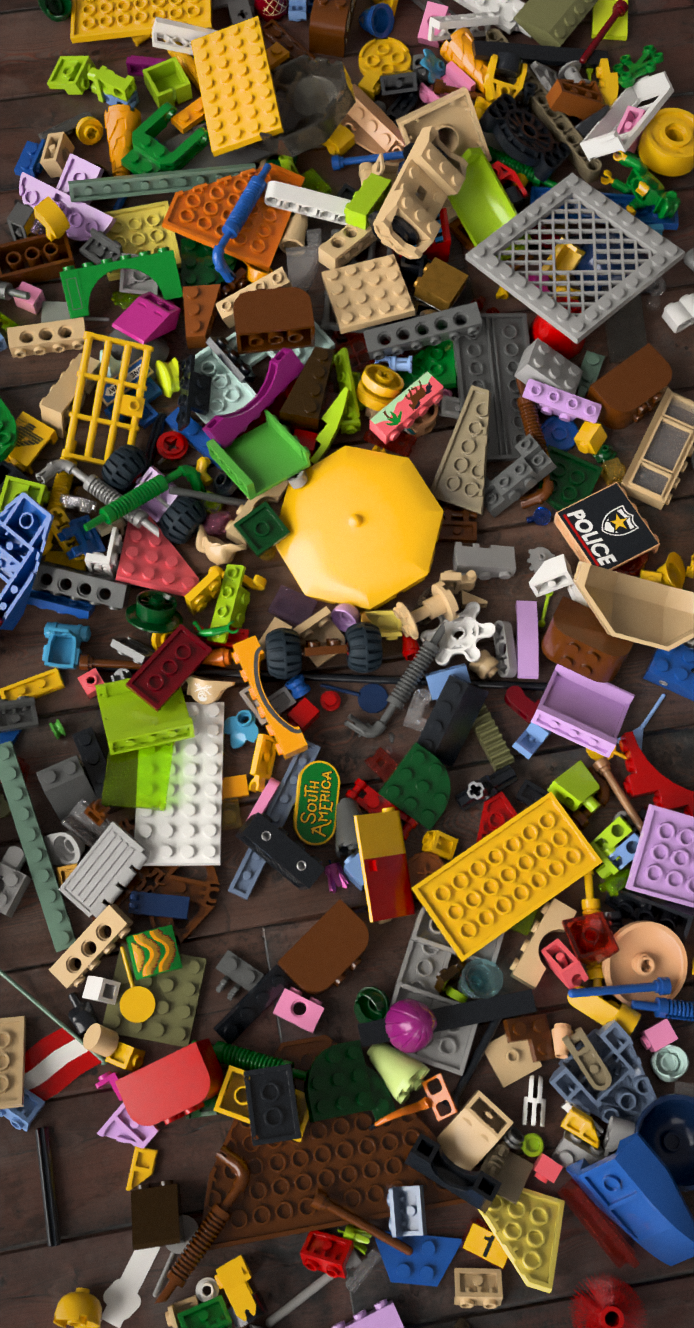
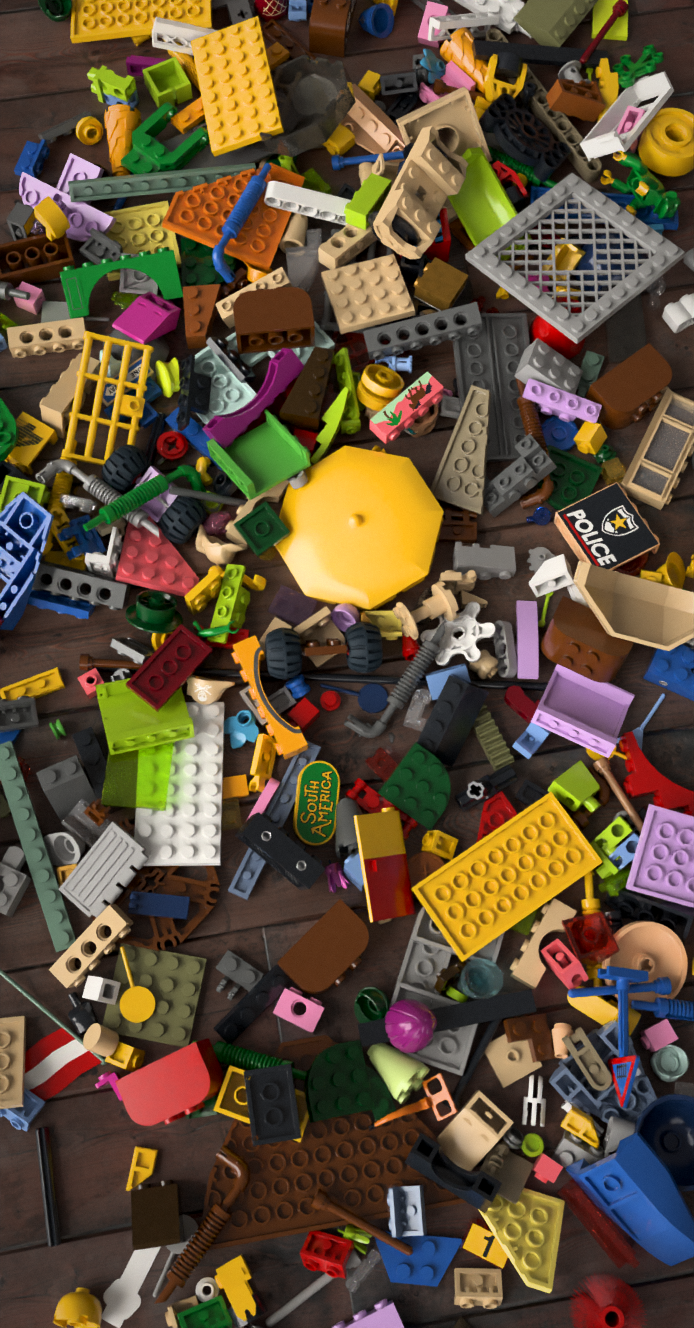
tan brick [40,132,75,178] -> none
dark azure piece [42,622,91,669] -> none
lime plate [47,56,96,95] -> none
lavender wing [97,1103,161,1149] -> none
slope [126,925,183,981] -> none
orange cone [202,647,232,668] -> none
yellow tile [358,37,412,76] -> none
clear red plate [363,423,417,457] -> none
green plate [398,340,457,392] -> none
light grey wing [530,61,559,92] -> none
black slope [575,103,611,136] -> none
none -> blue piece [598,966,649,1108]

